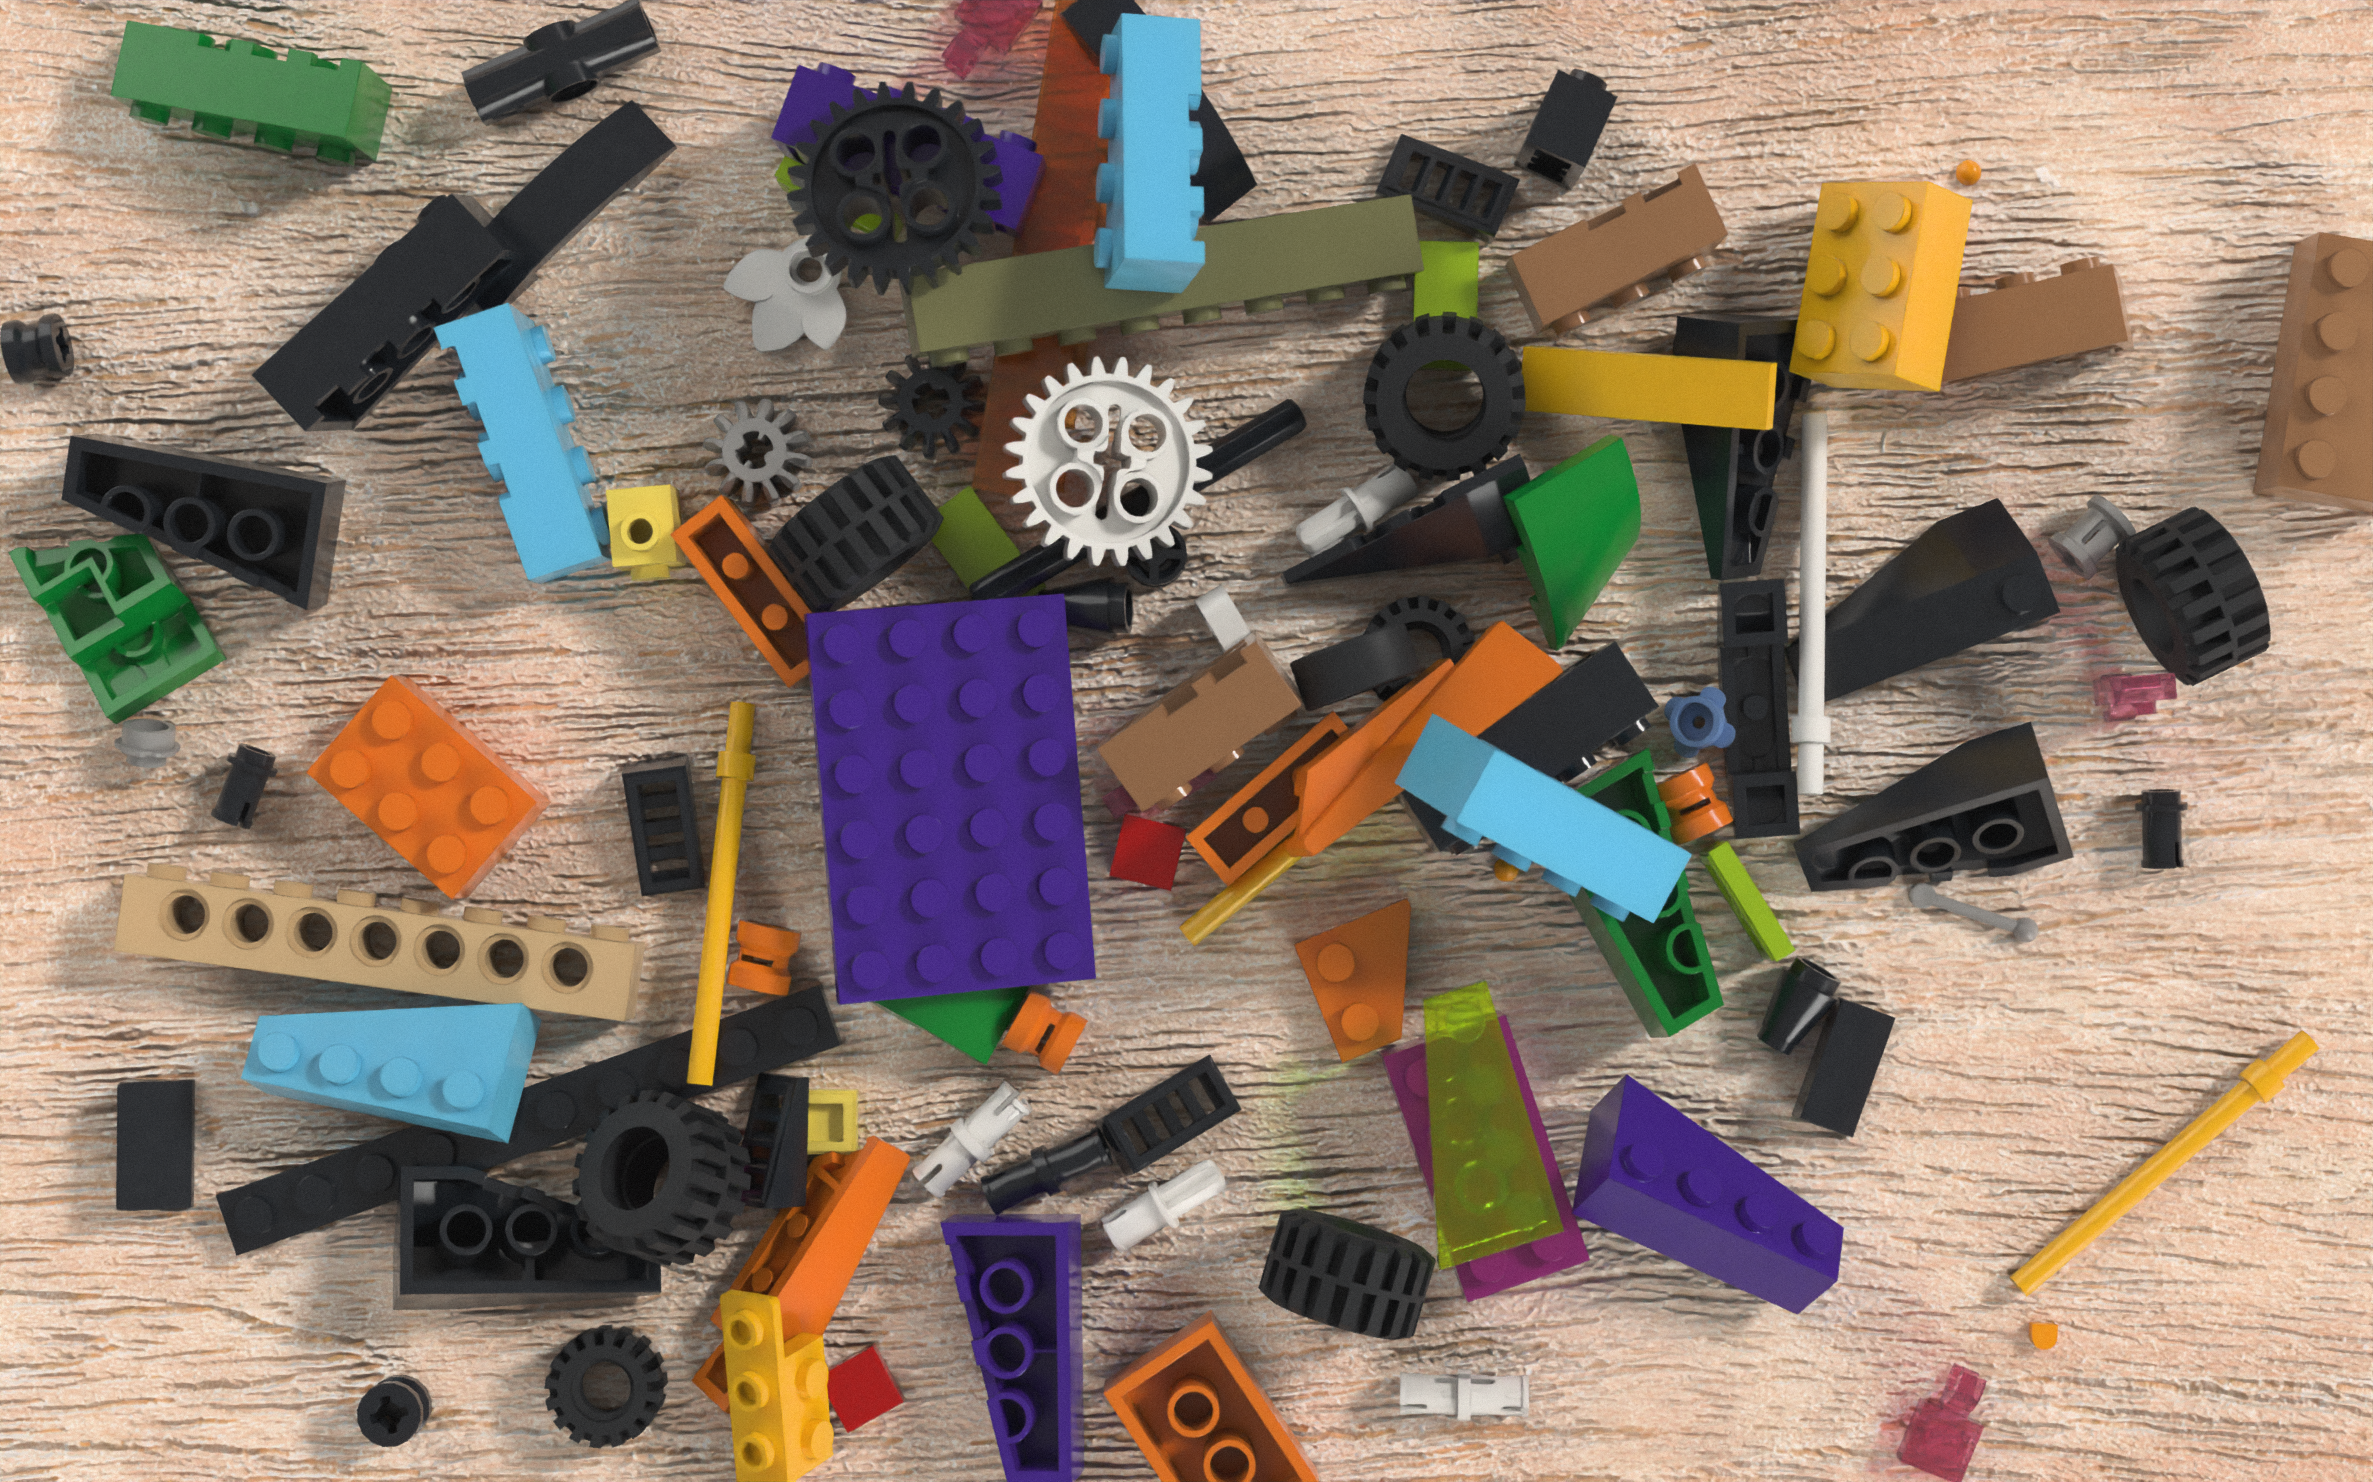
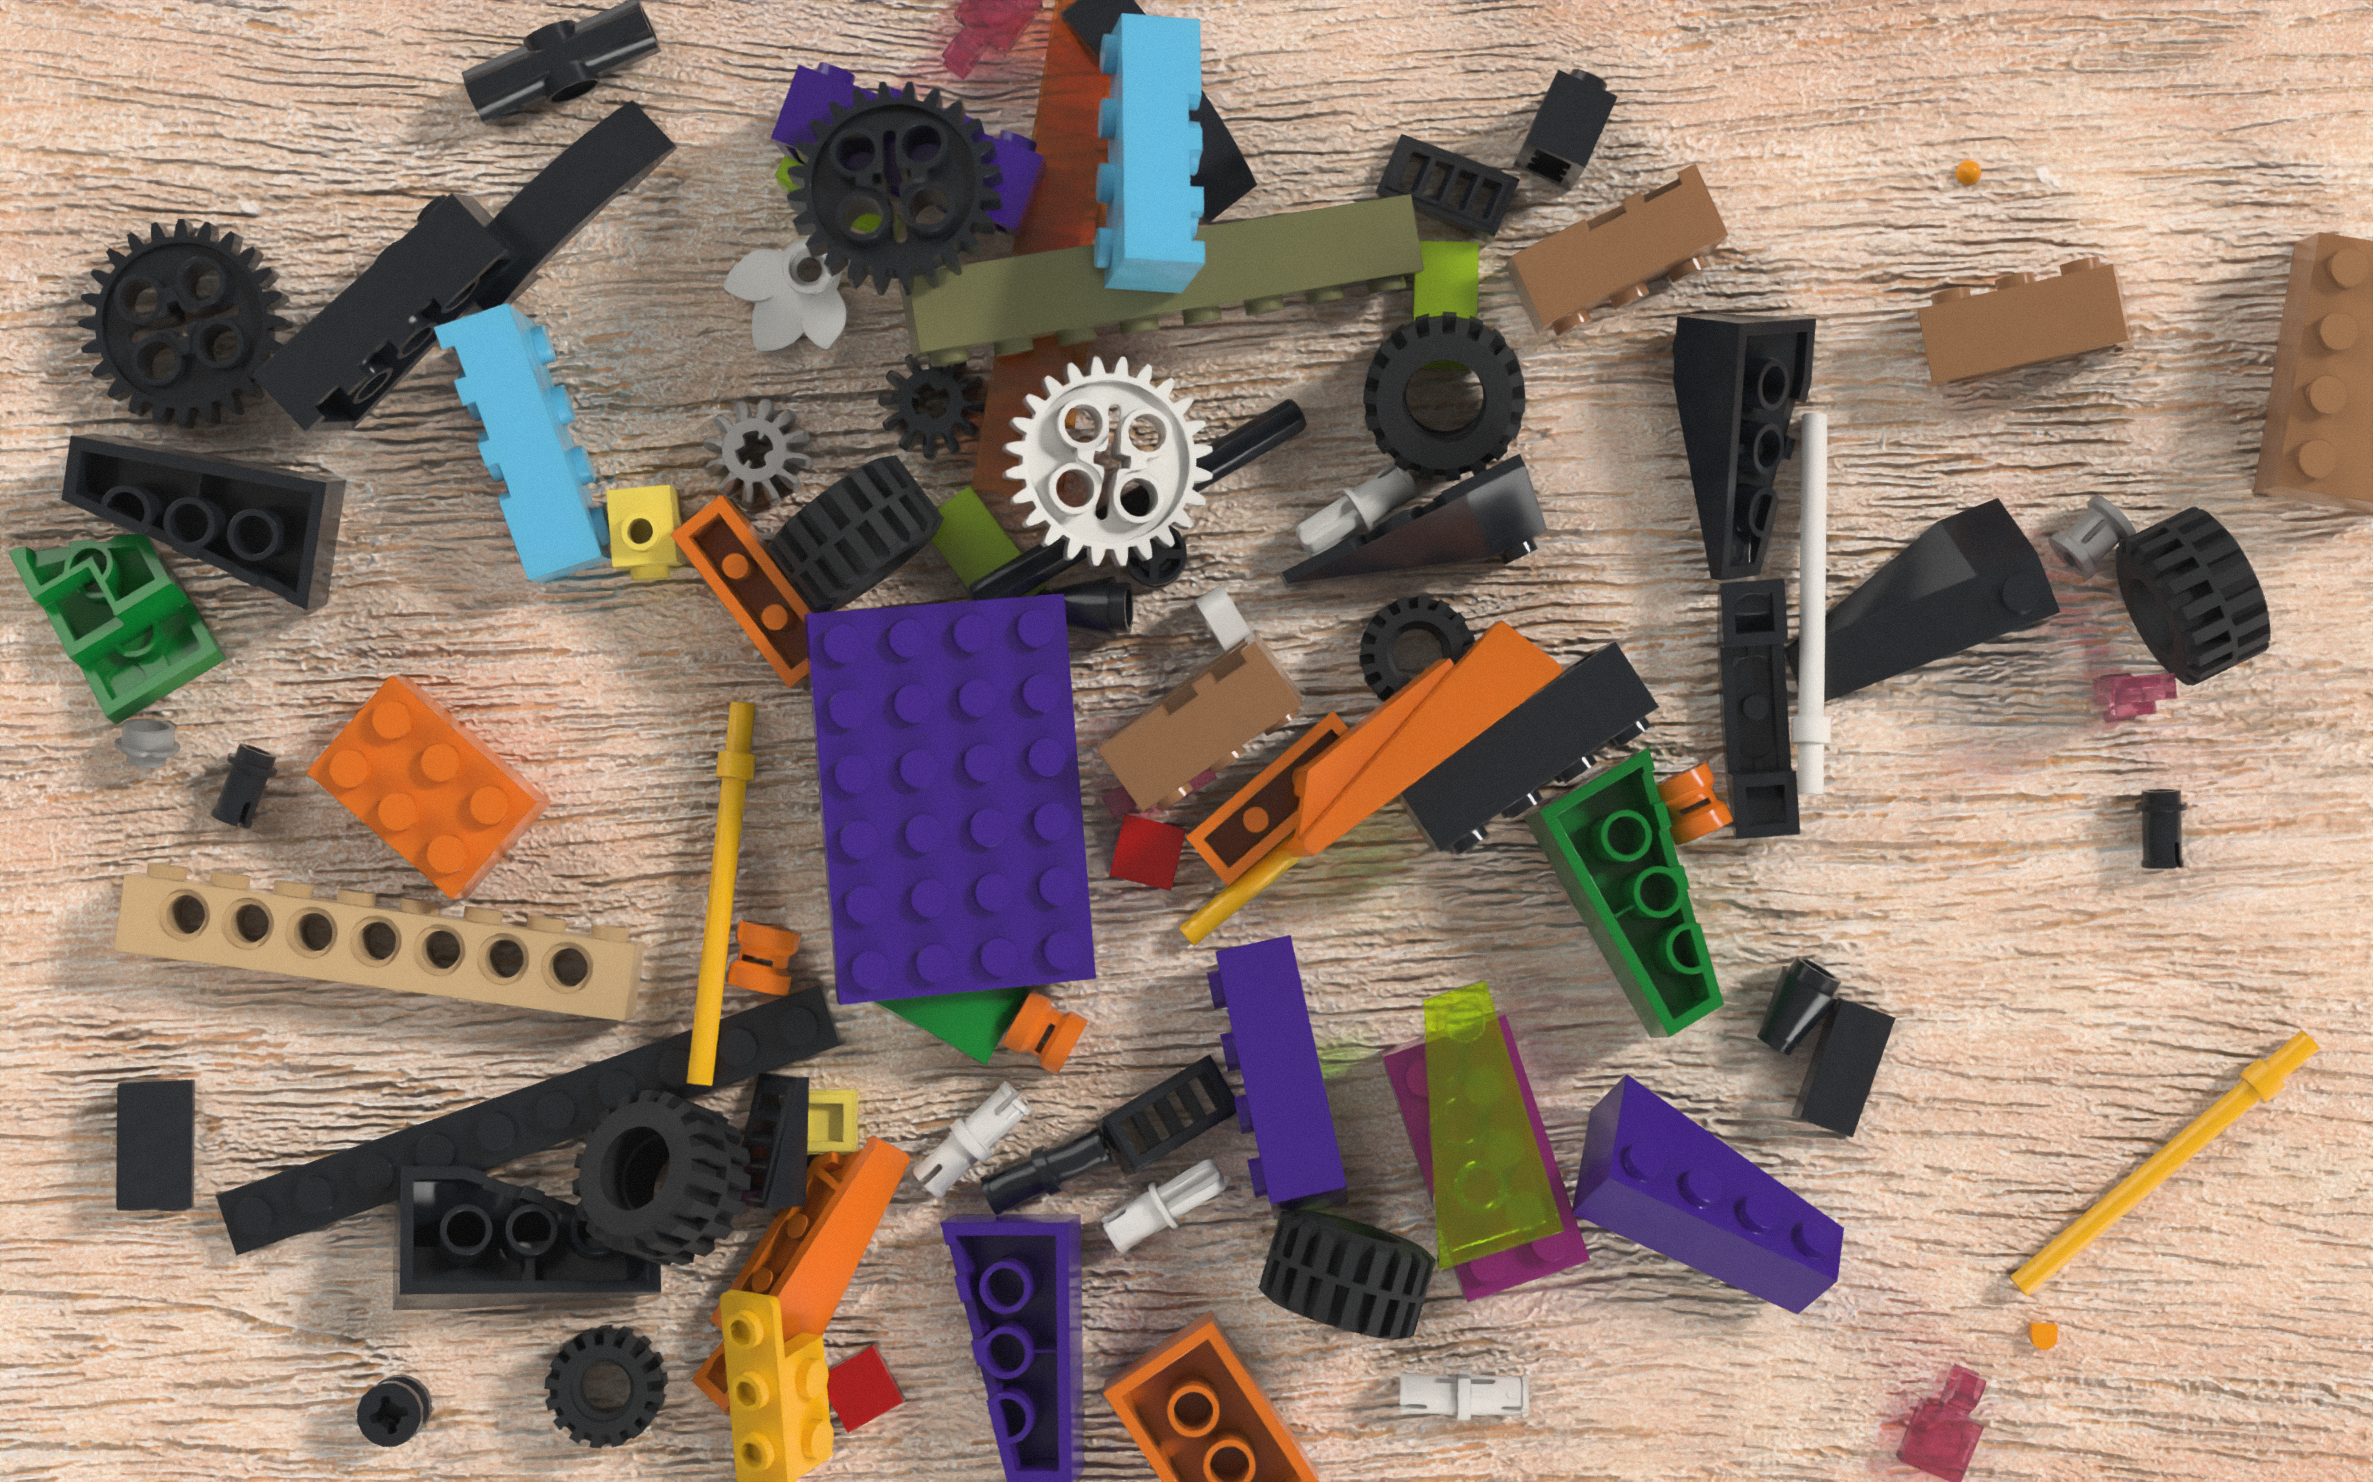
black wheel [0,313,74,385] -> none
green wedge [110,20,393,167] -> none
medium azure wedge [241,1003,542,1143] -> none
black slope [622,755,706,896] -> none
black tyre [1290,622,1421,711] -> none
orange wing [1293,898,1411,1063] -> none
medium azure wedge [1395,713,1692,923] -> none
light orange piece [1494,858,1519,882] -> none
green slope [1503,434,1641,651] -> none
yellow tile [1522,345,1777,430] -> none
medium blue plate [1664,687,1735,758] -> none
lime tile [1698,840,1796,962] -> none
yellow brick [1789,181,1973,392] -> none
black wedge [1793,722,2074,892] -> none
light grey hinge [1909,883,2038,943] -> none
none -> black gear [78,219,293,429]
none -> dark purple wedge [1207,935,1348,1219]

